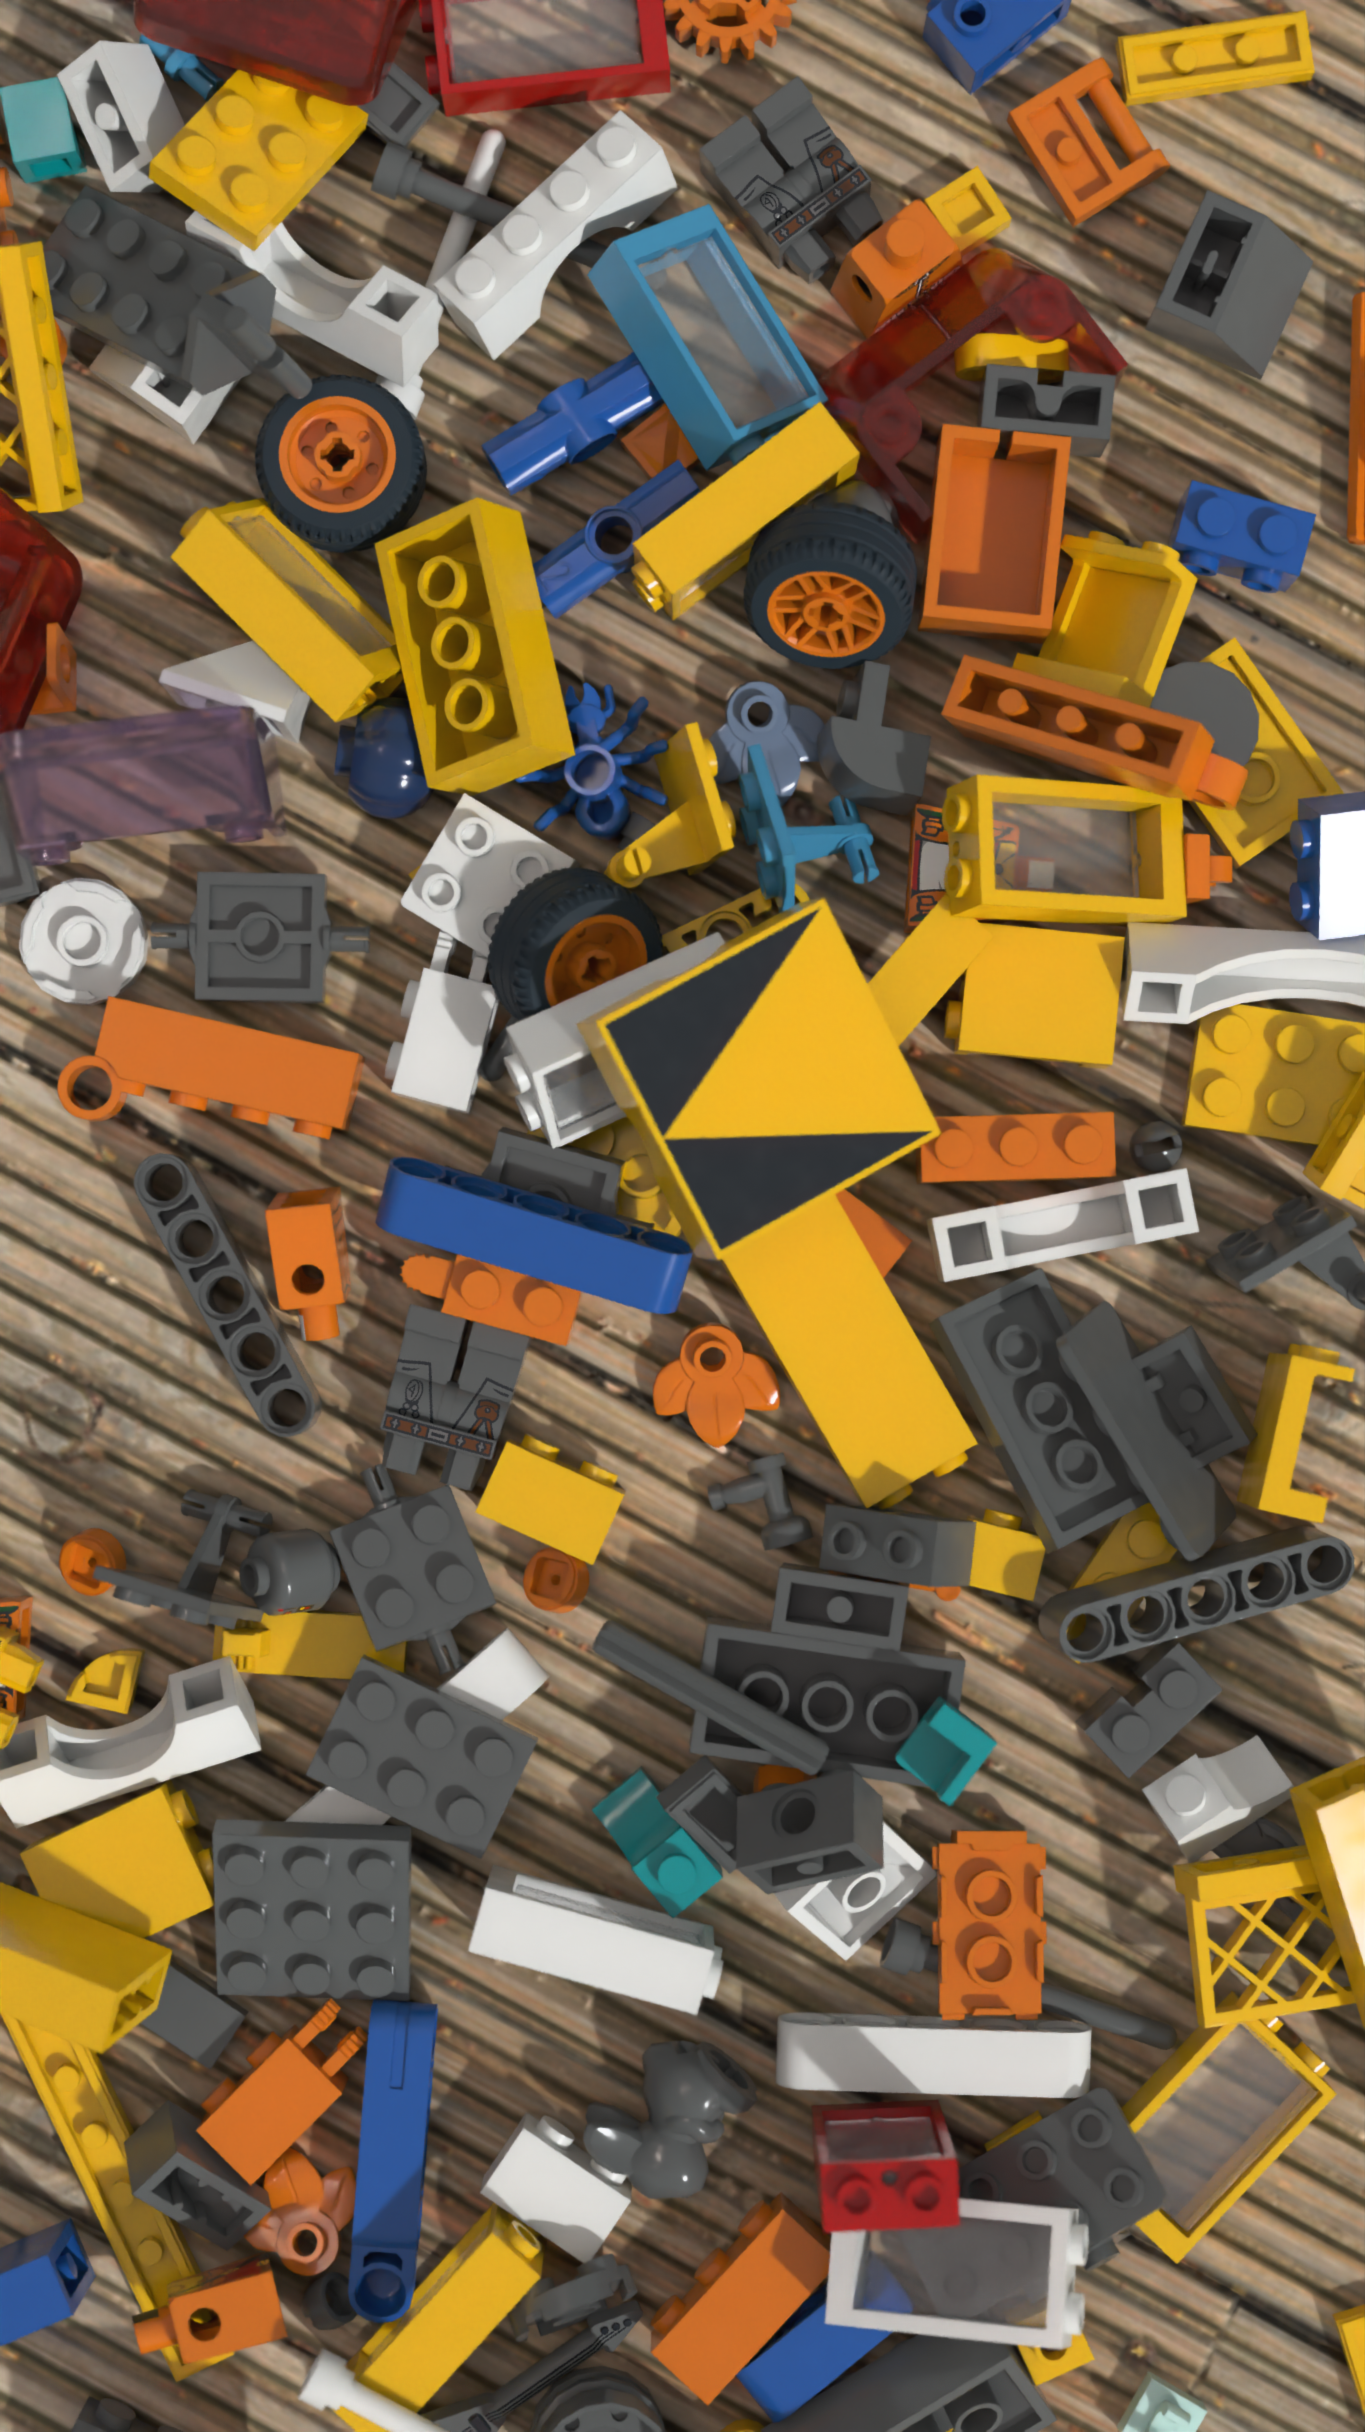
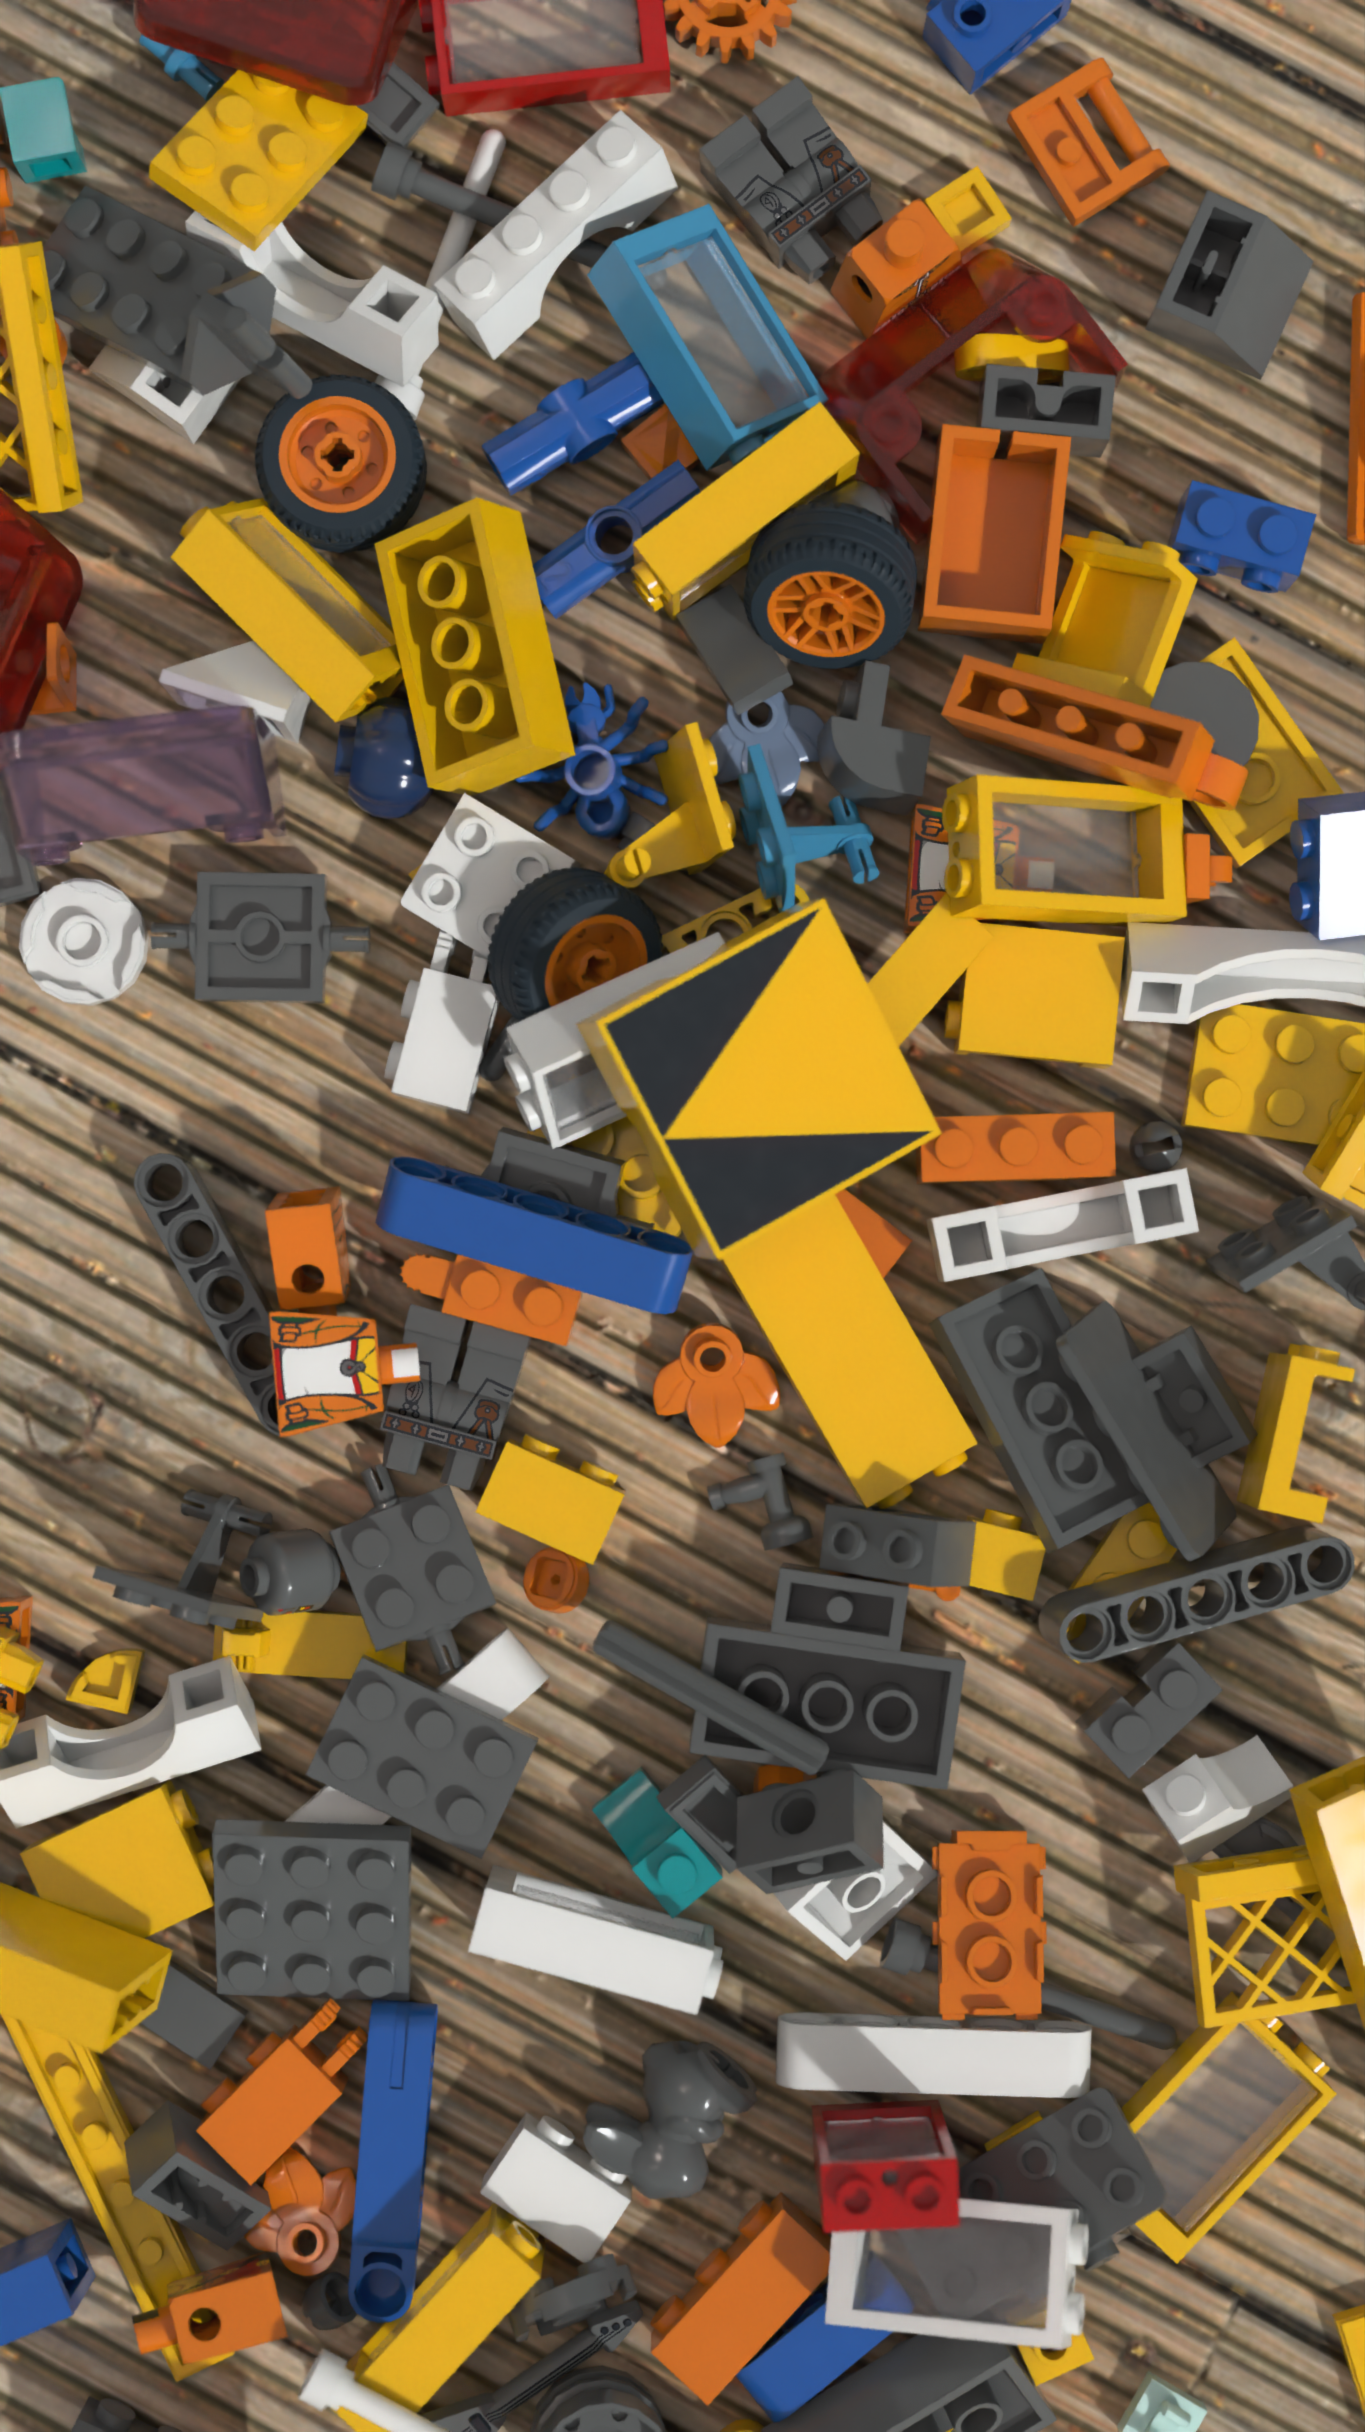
white brick [57,41,185,193] -> none
orange hinge [57,996,365,1140] -> none
orange tile [59,1528,127,1596] -> none
teal panel [895,1696,997,1807] -> none
yellow tile [1115,10,1315,106] -> none
none -> torso [269,1311,420,1437]
none -> dark grey tile [676,584,793,716]

